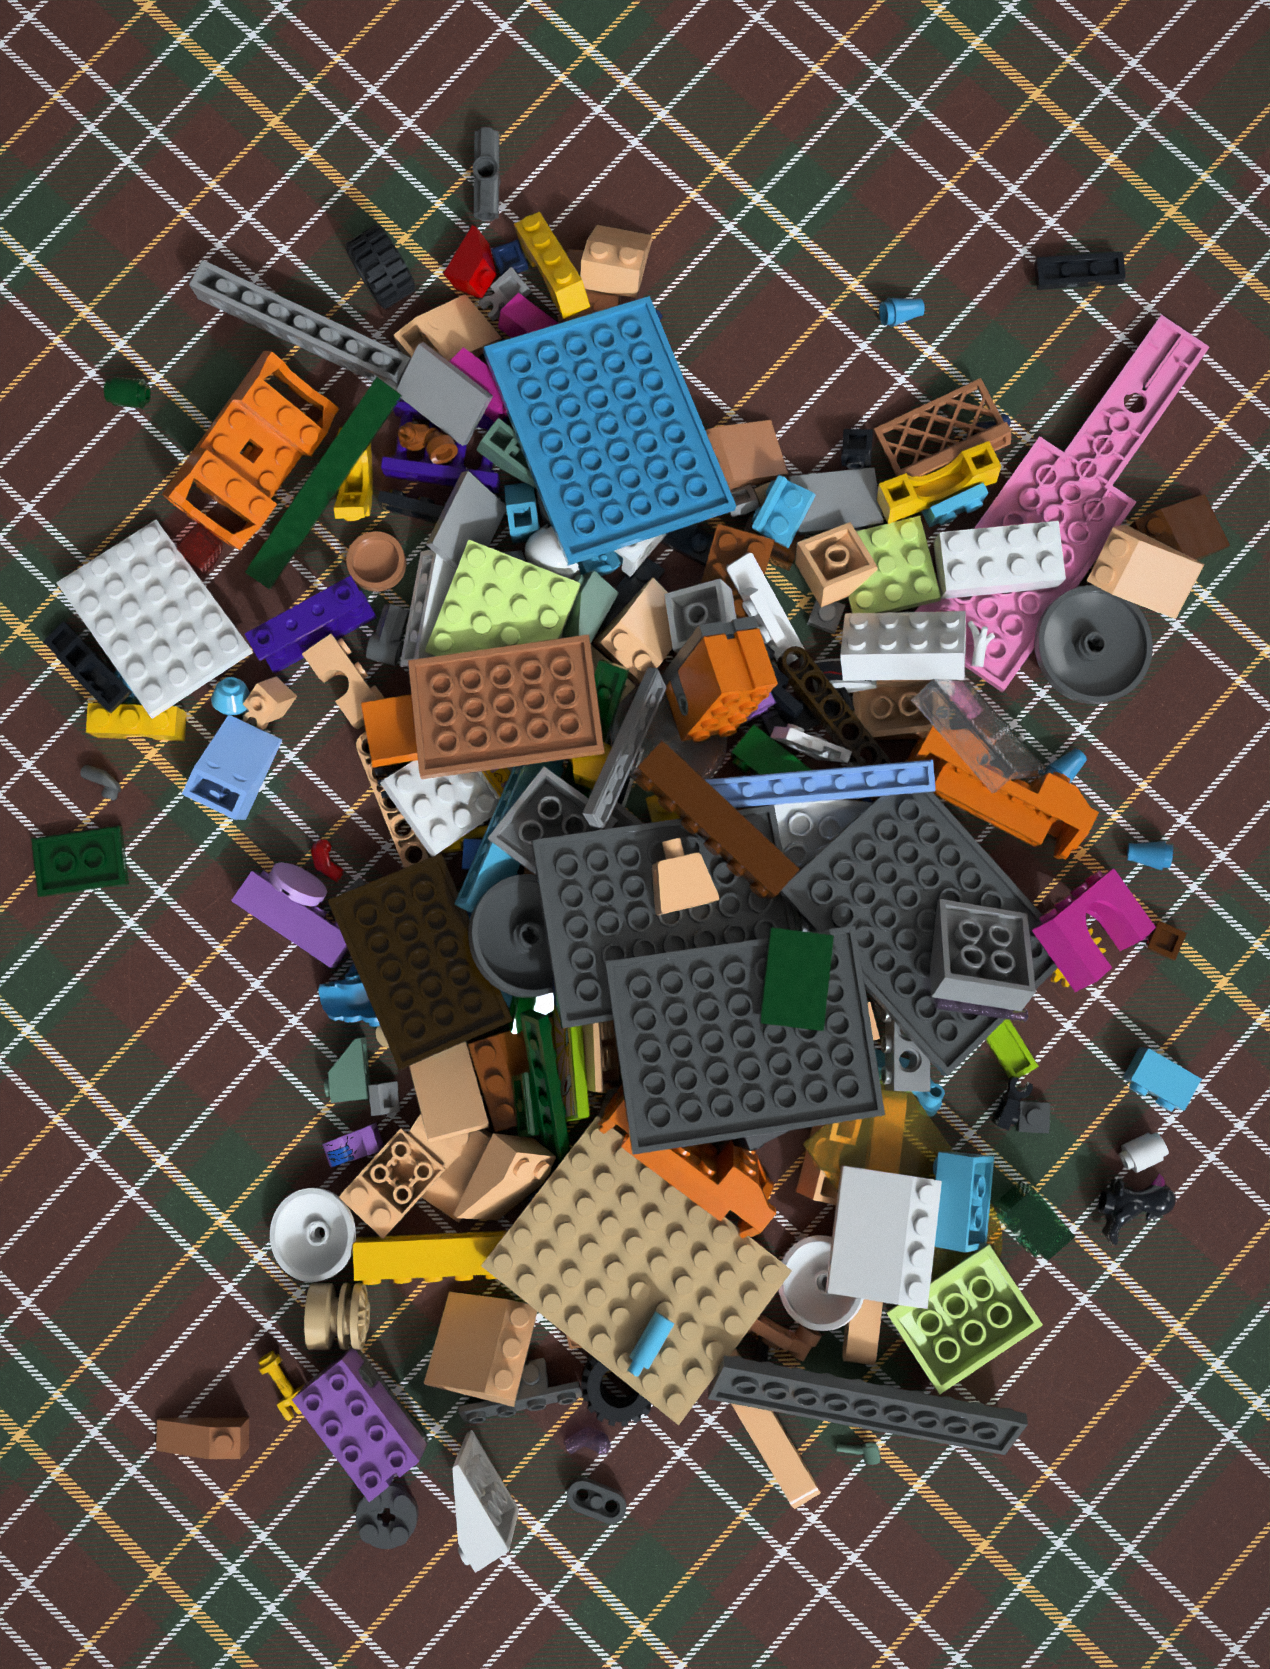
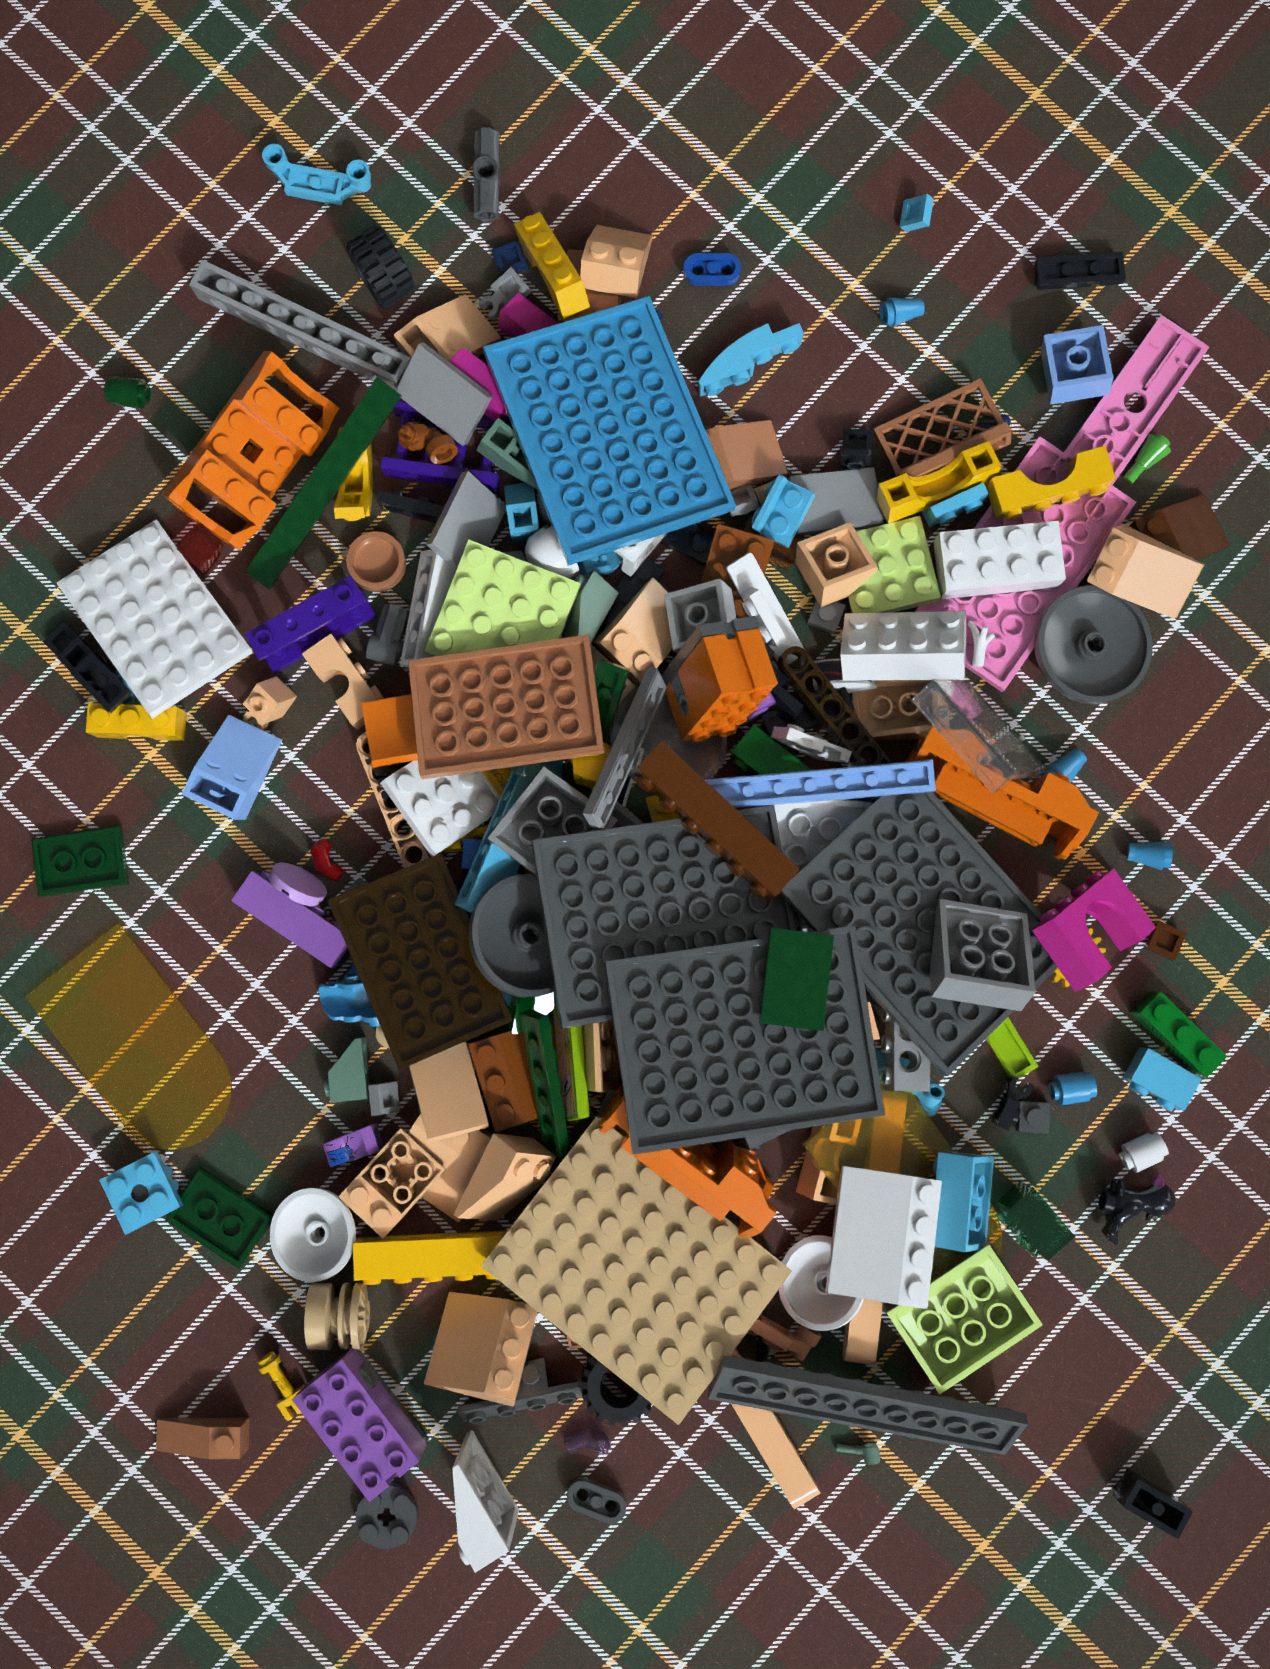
dark grey arm [80,765,121,801] -> none
medium azure cone [211,677,250,715] -> none
red slope [443,225,496,299] -> none
dark green slope [511,1072,539,1137] -> none
medium azure cylinder [627,1311,675,1377] -> none
light nougat torso [652,838,720,916] -> none
clear purple bar [934,998,1028,1022] -> none
none -> clear yellow piece [25,923,232,1150]
none -> medium azure piece [99,1151,184,1235]
none -> dark green tile [165,1167,274,1269]
none -> medium azure plate [262,144,371,206]
none -> blue plate [683,253,741,286]
none -> medium azure slope [698,323,804,397]
none -> medium azure plate [899,194,934,232]
none -> yellow arch [986,446,1116,521]
none -> light blue brick [1041,325,1113,405]
none -> dark azure brick [1049,1071,1097,1106]
none -> black brick [1113,1468,1193,1540]
none -> bright green cone [1123,433,1171,484]
none -> green brick [1129,991,1228,1078]

